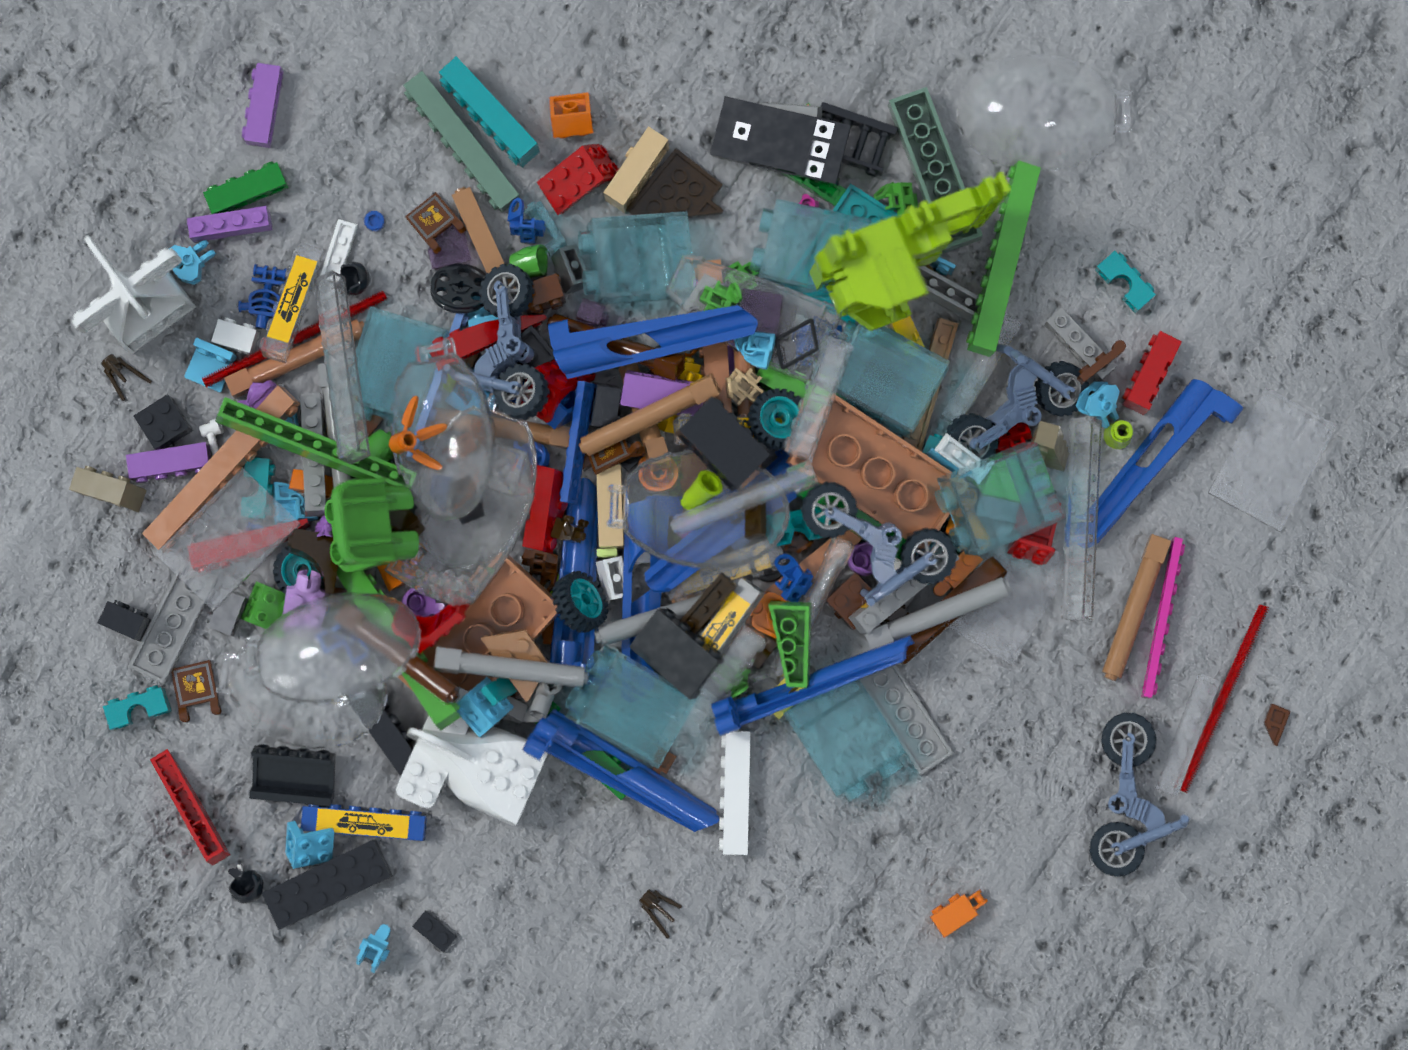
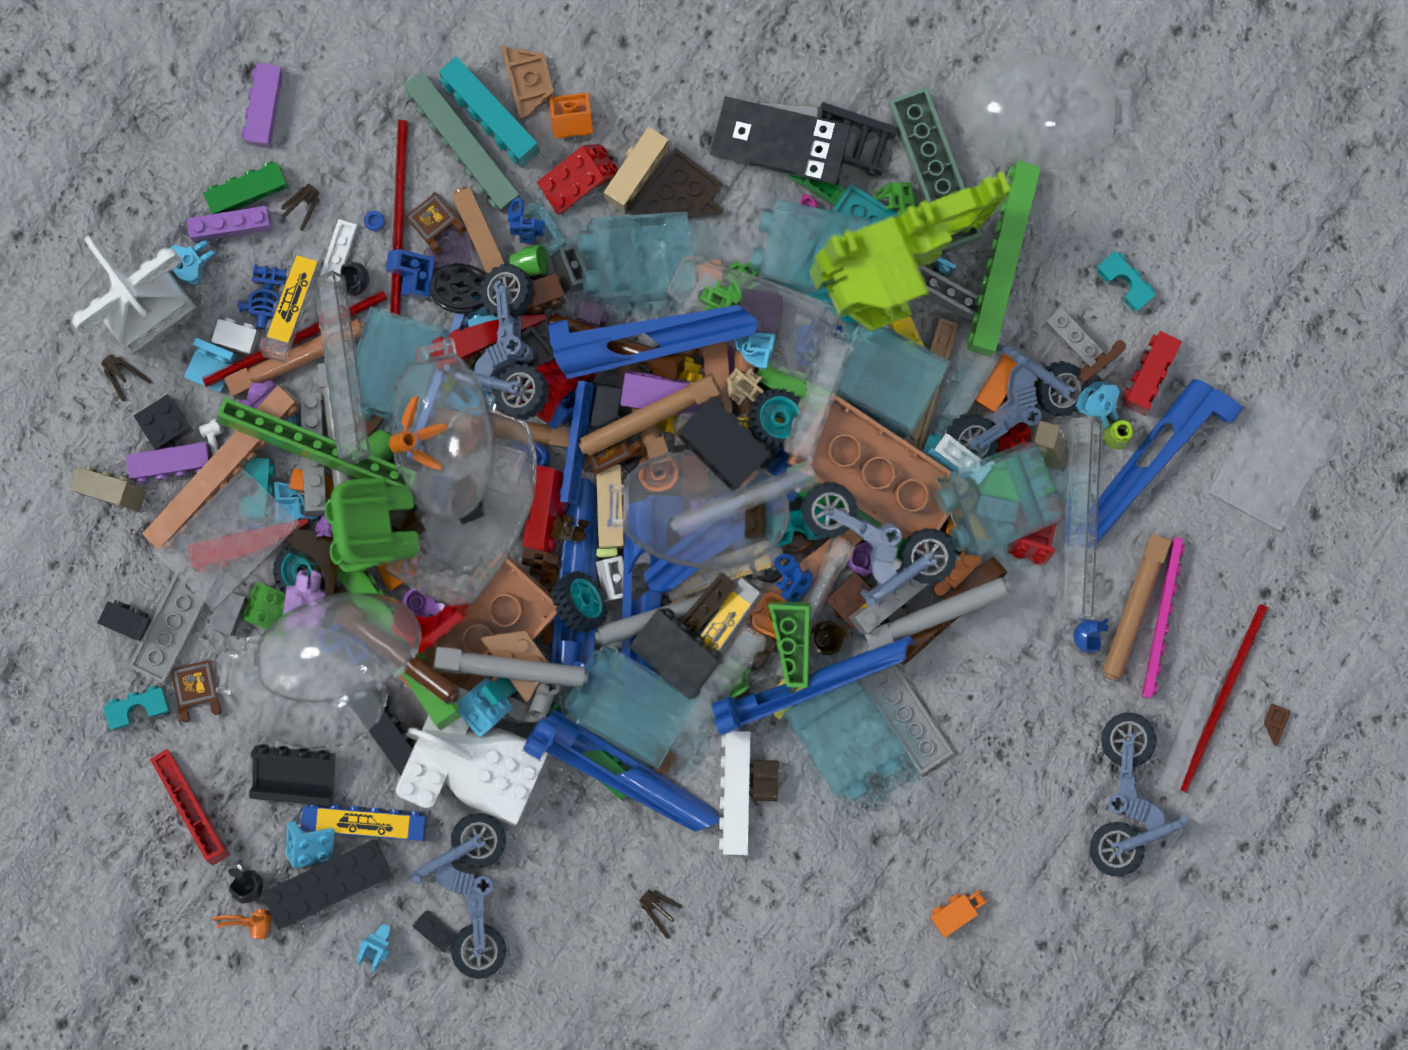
lime plant [680,470,723,512] -> none
black piece [775,318,819,369] -> none
none -> orange plant [212,909,272,939]
none -> dark brown plant [281,183,320,231]
none -> blue brick [386,249,435,299]
none -> red axle [390,119,408,318]
none -> piece [410,813,506,979]
none -> medium nougat wing [501,45,554,121]
none -> dark brown brick [749,760,779,802]
none -> dark brown hat [811,621,852,655]
none -> orange brick [973,353,1018,414]
none -> blue hat [1073,618,1108,653]

